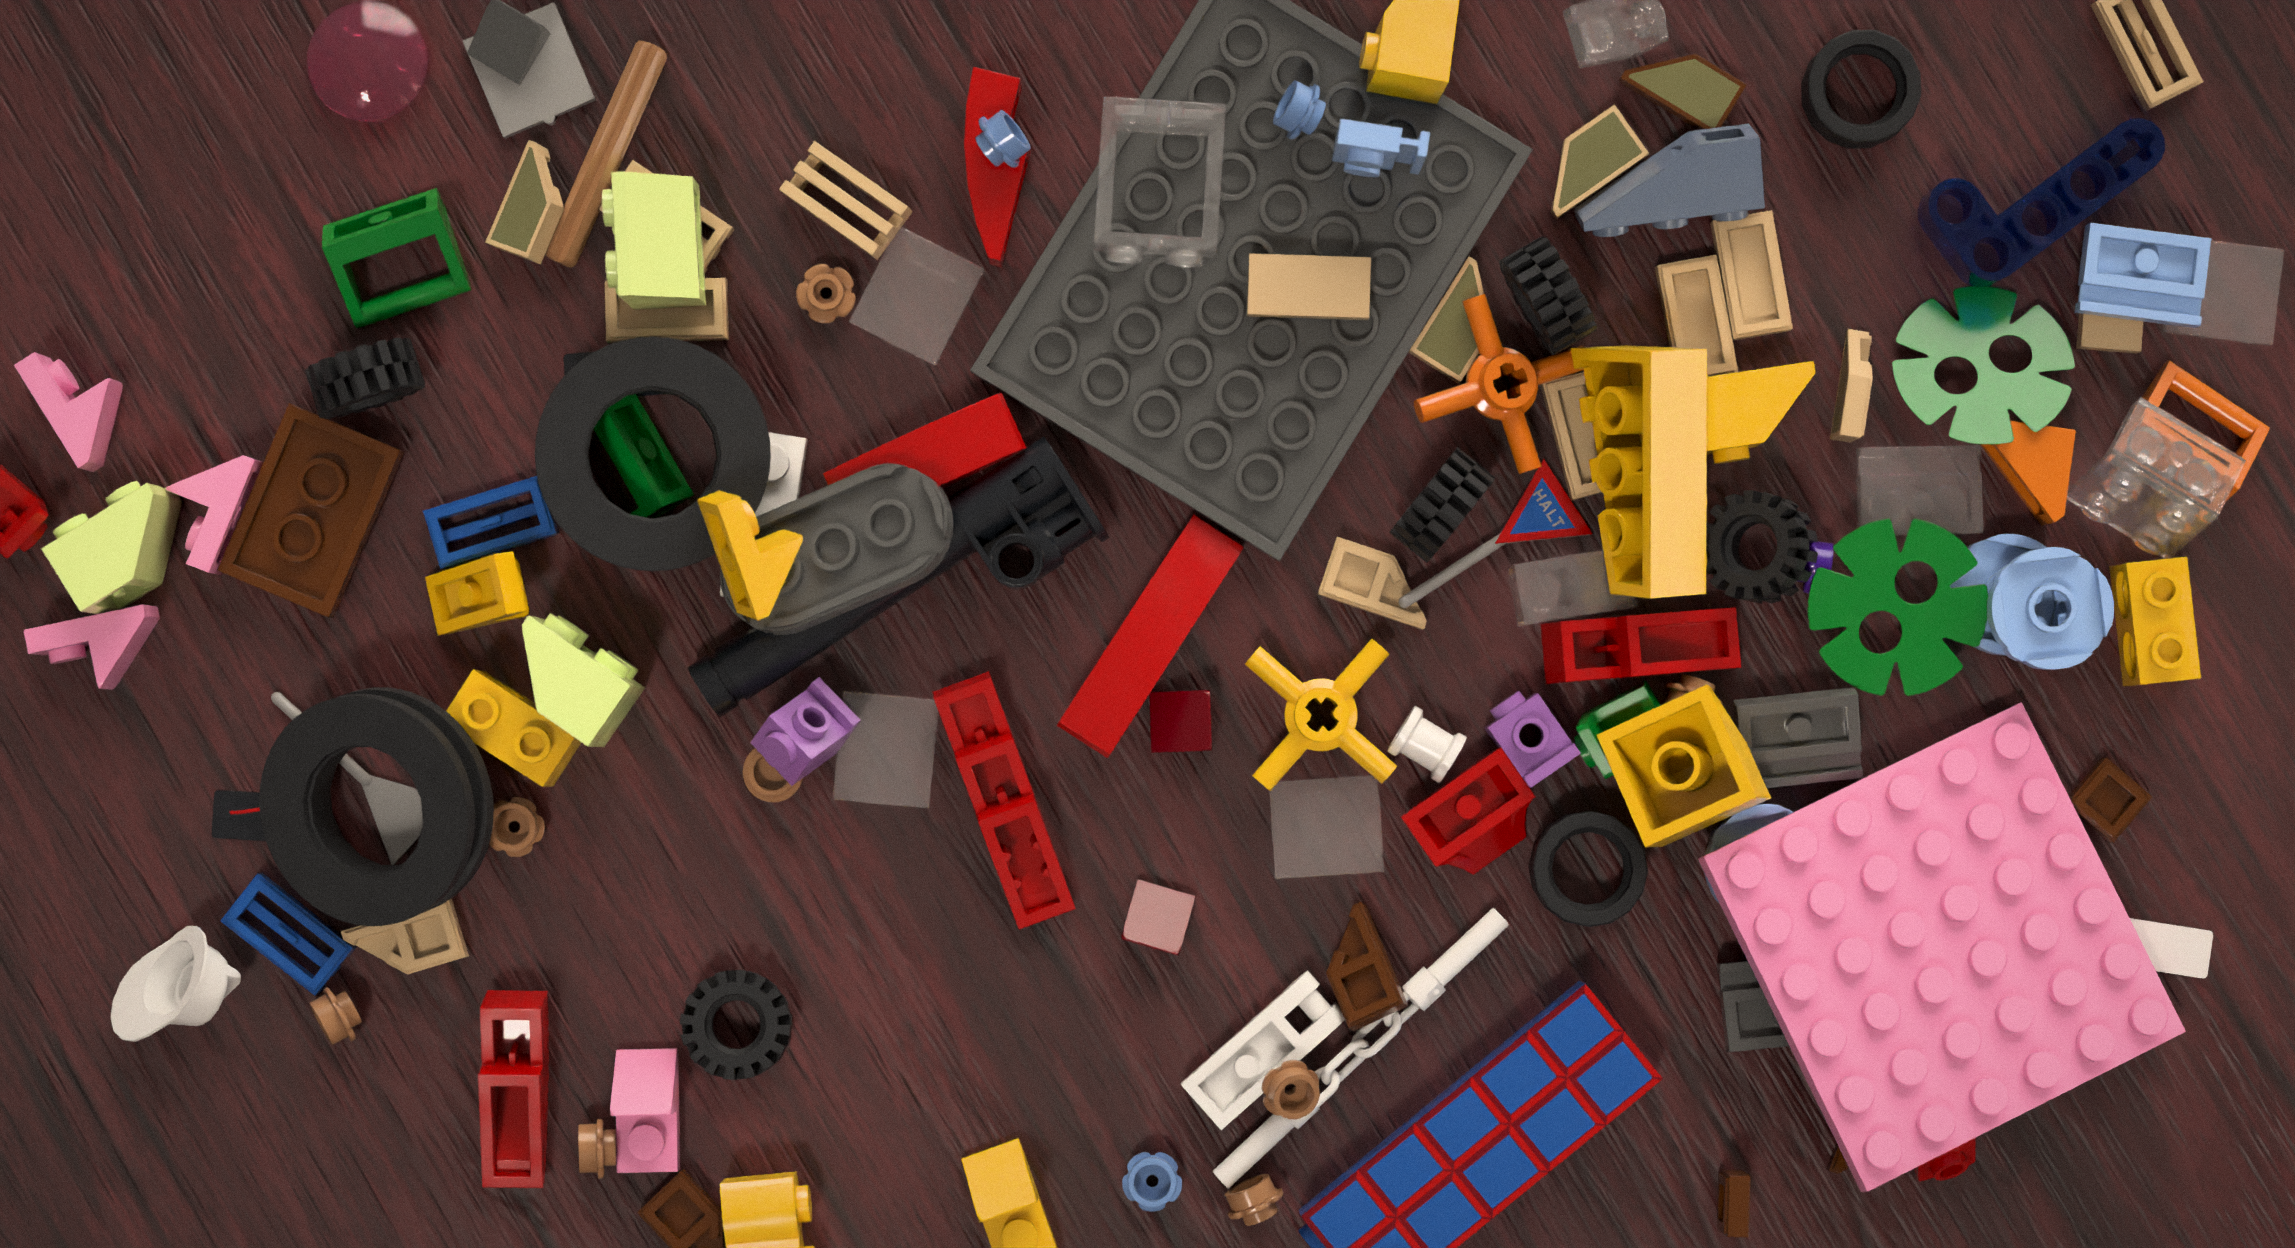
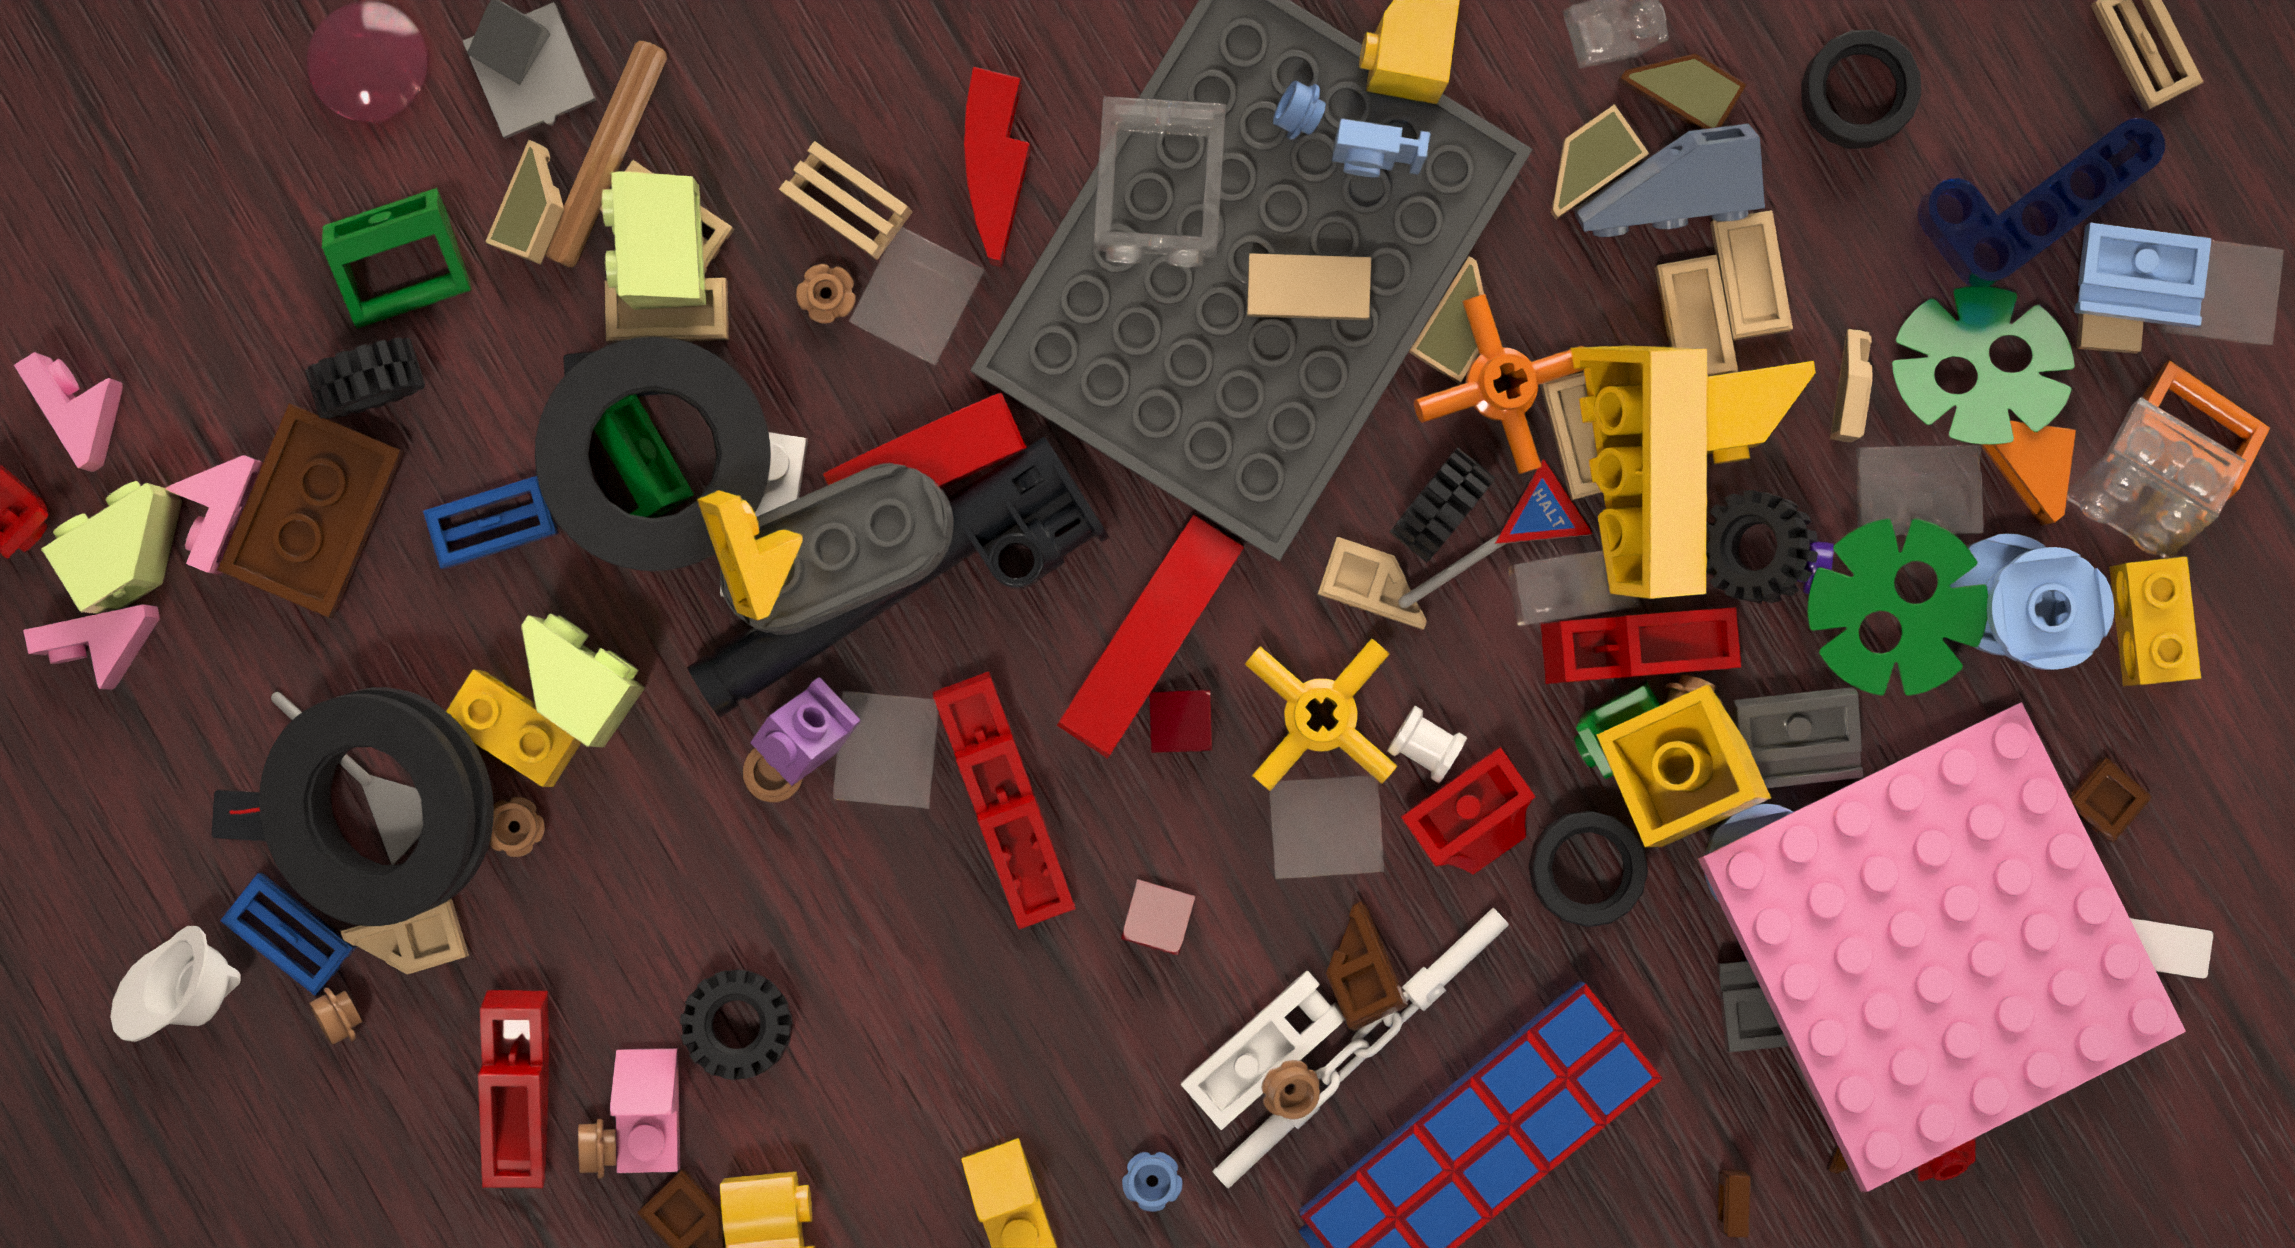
yellow slope [425,551,529,636] -> none
medium blue plate [975,110,1031,168] -> none
medium nougat plate [1225,1174,1283,1226] -> none
medium lavender brick [1484,690,1581,788] -> none
black tyre [1499,236,1597,355] -> none

